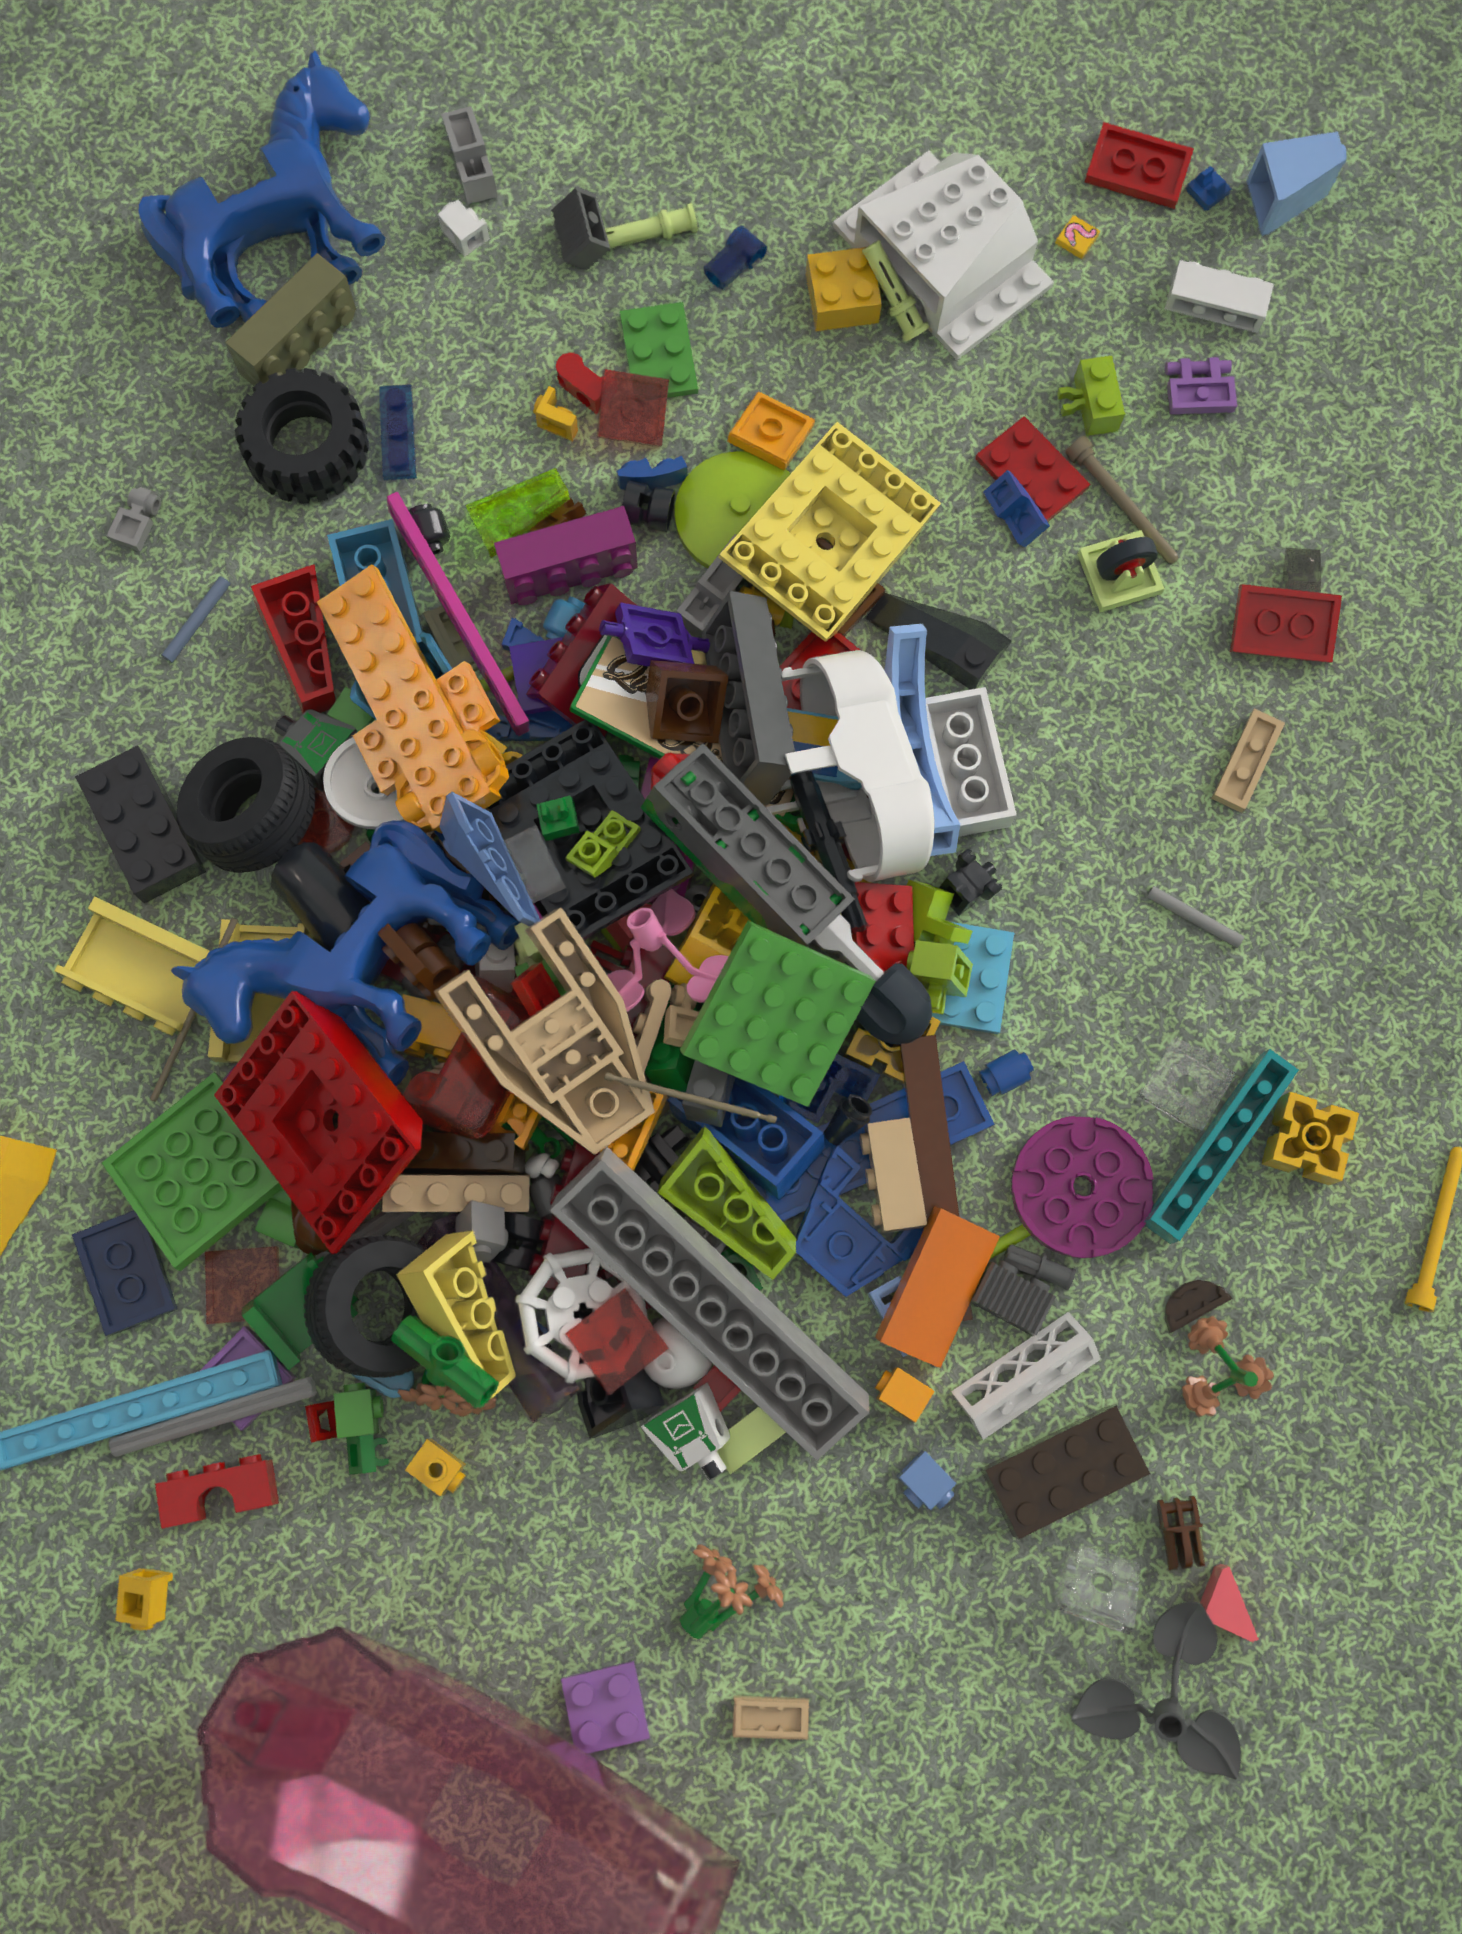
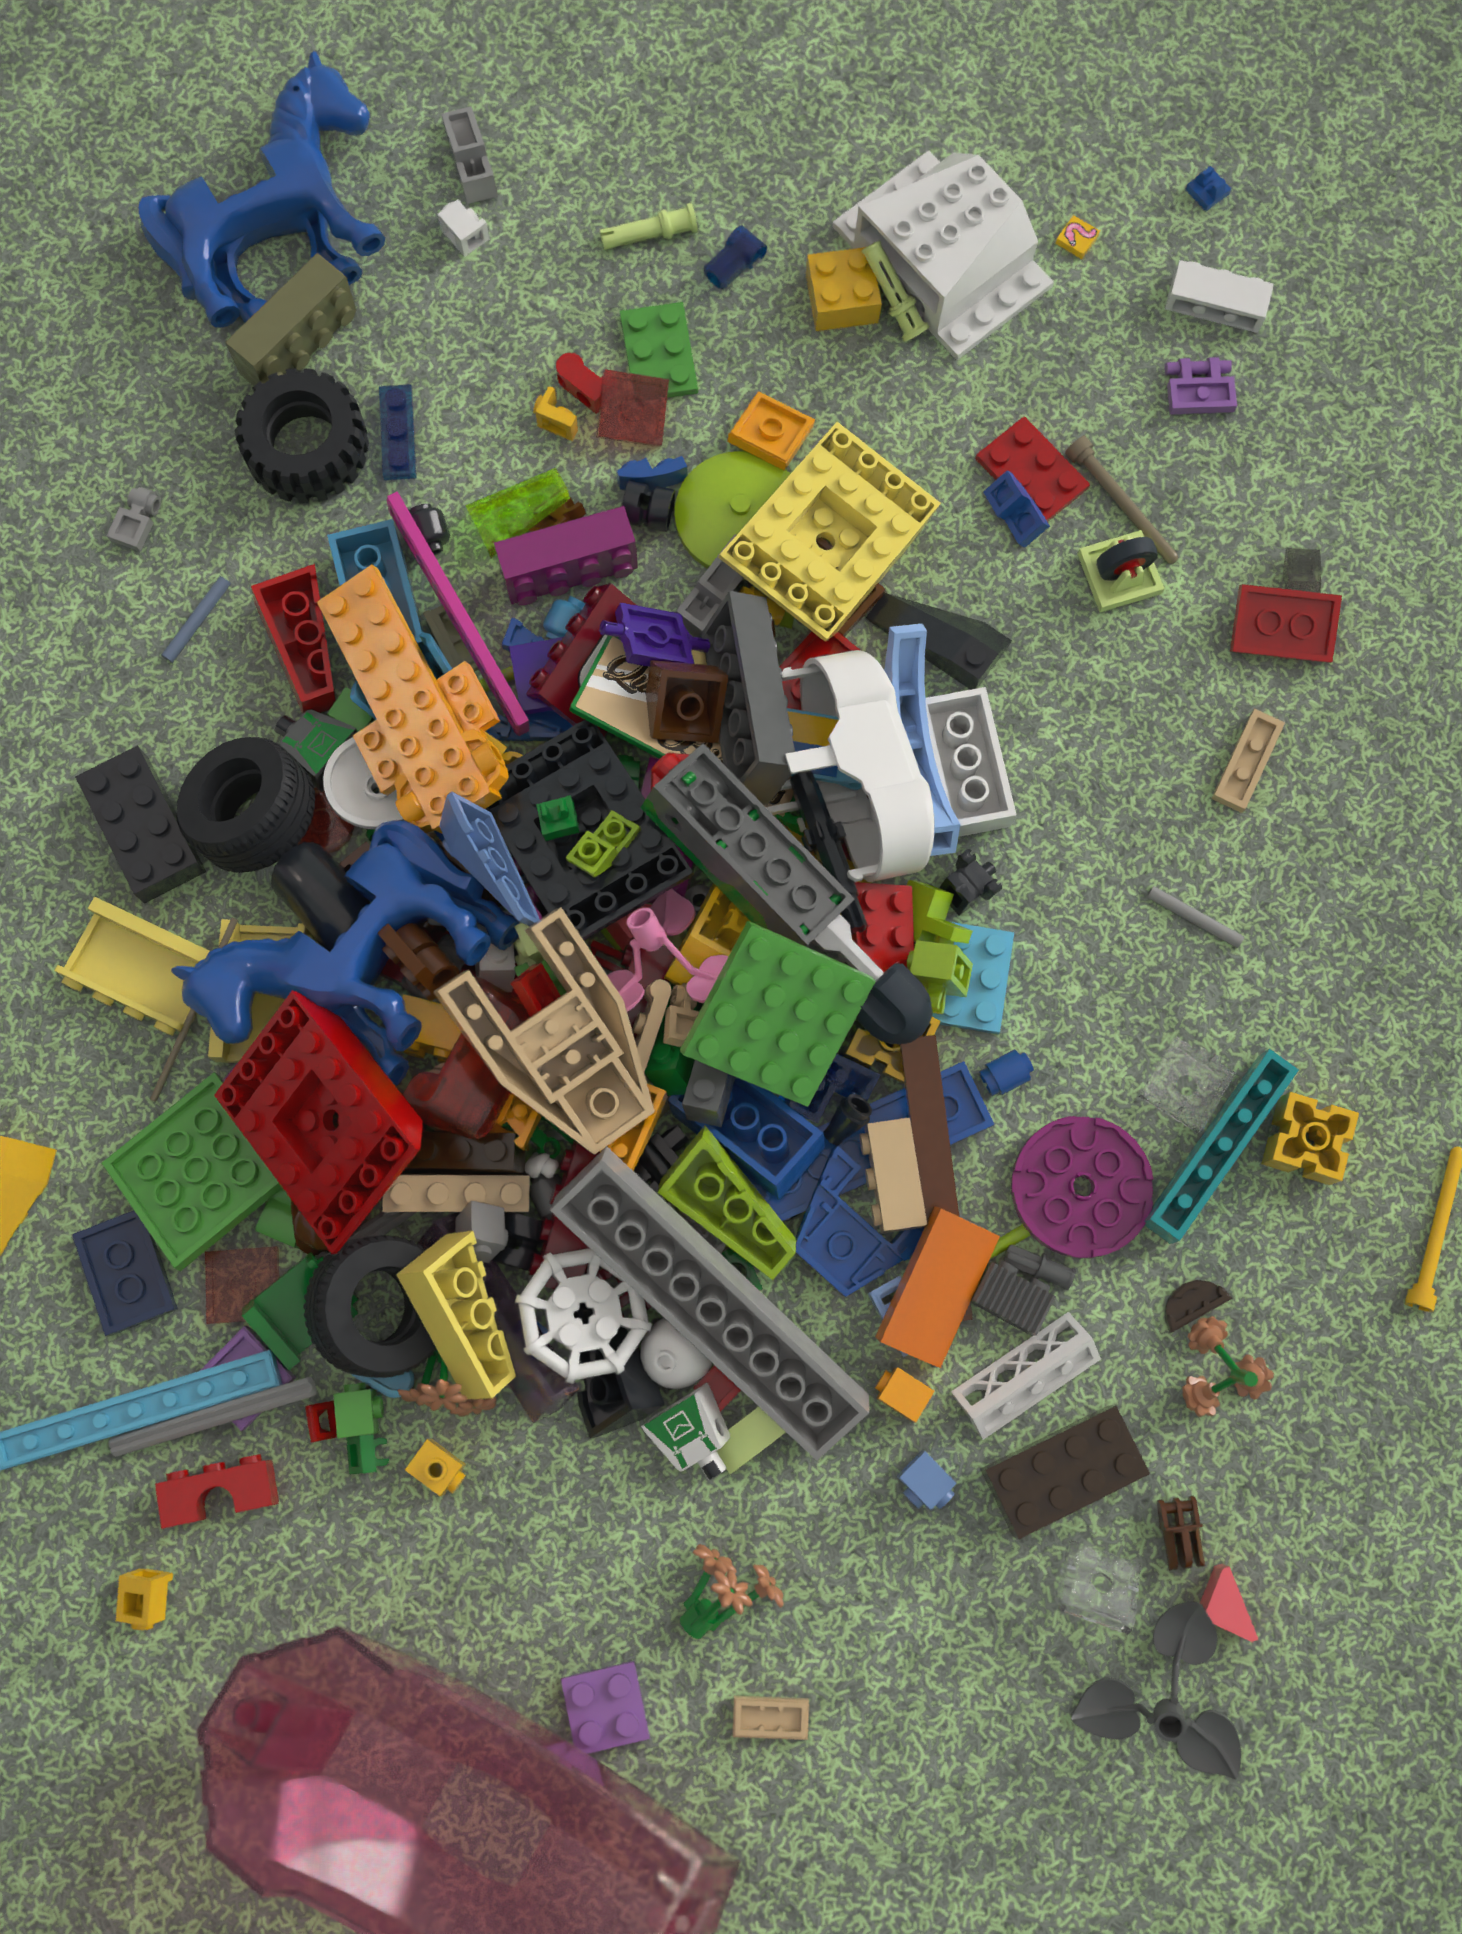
green piece [391,1315,499,1409] -> none
clear tile [504,826,566,903] -> none
dark grey brick [551,186,610,270] -> none
clear red tile [564,1288,669,1395] -> none
dark tan piece [604,1072,777,1124] -> none
lime brick [1057,355,1125,436] -> none
red plate [1084,122,1194,209] -> none
light blue slope [1247,131,1347,236] -> none

